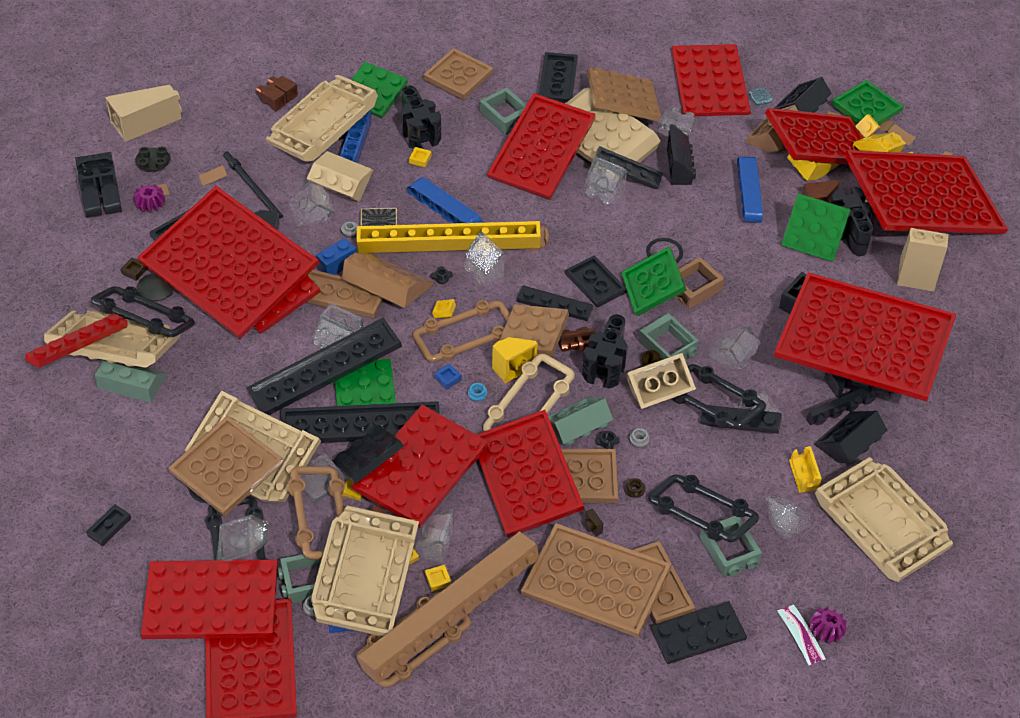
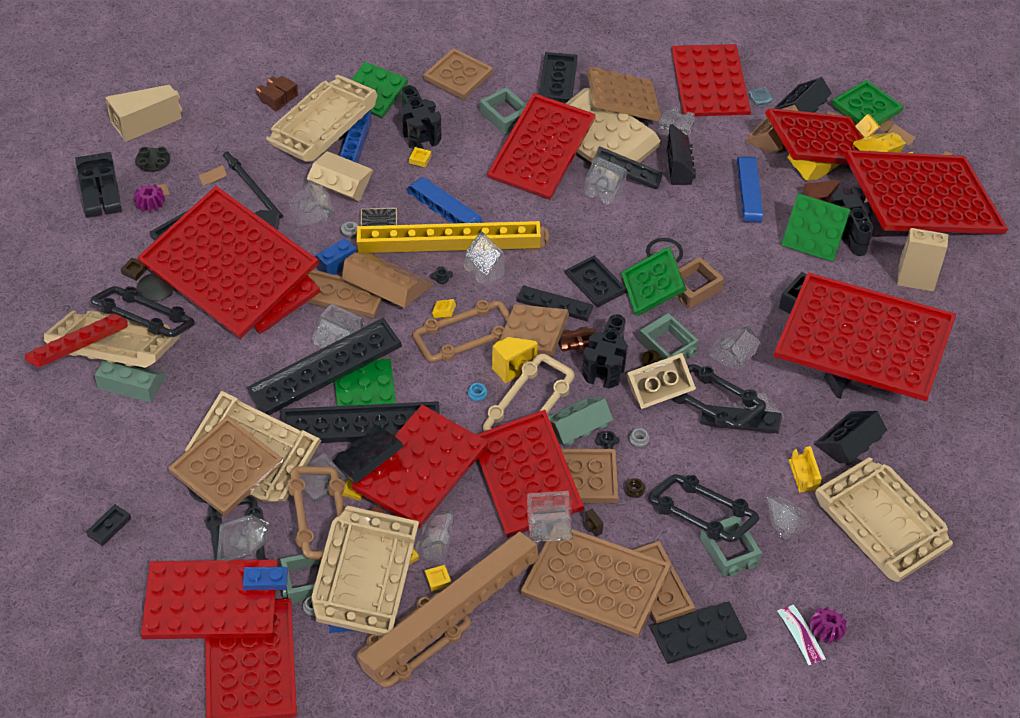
blue plate [435,364,462,389] -> none
black plate [806,385,876,425] -> none
none -> blue plate [243,567,288,590]
none -> clear slope [527,491,573,542]

